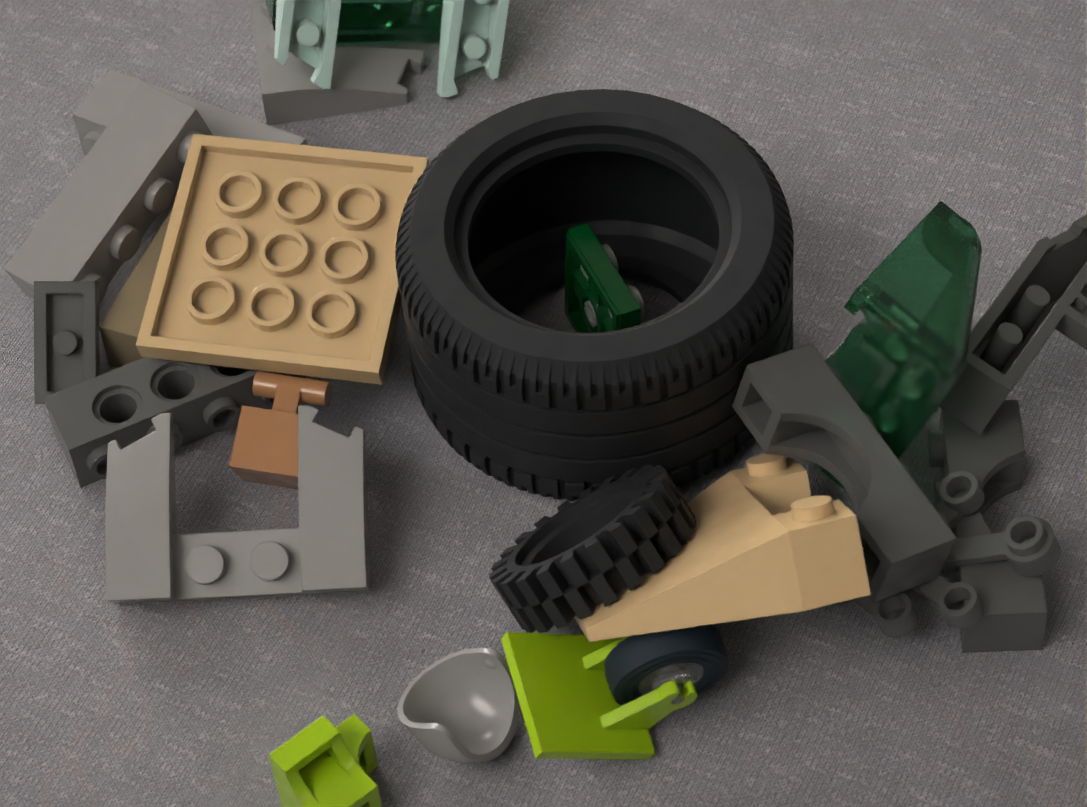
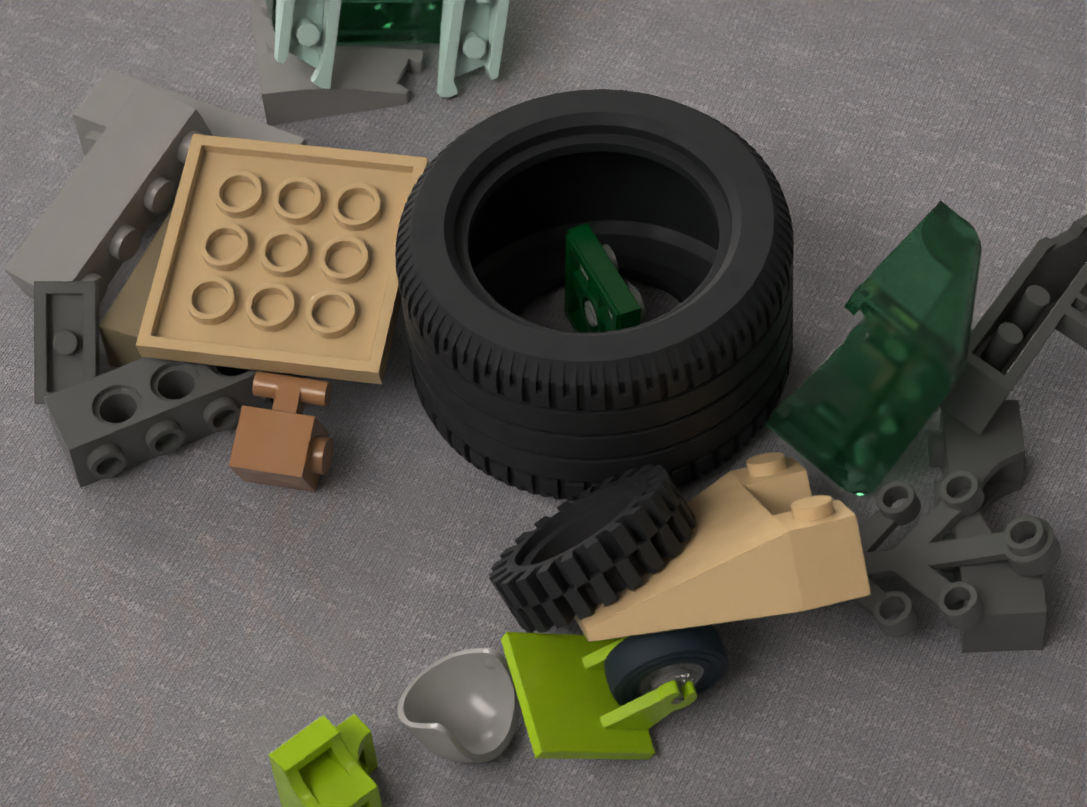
light grey wedge [105,405,371,604] -> none
dark grey arch [732,343,957,603] -> none

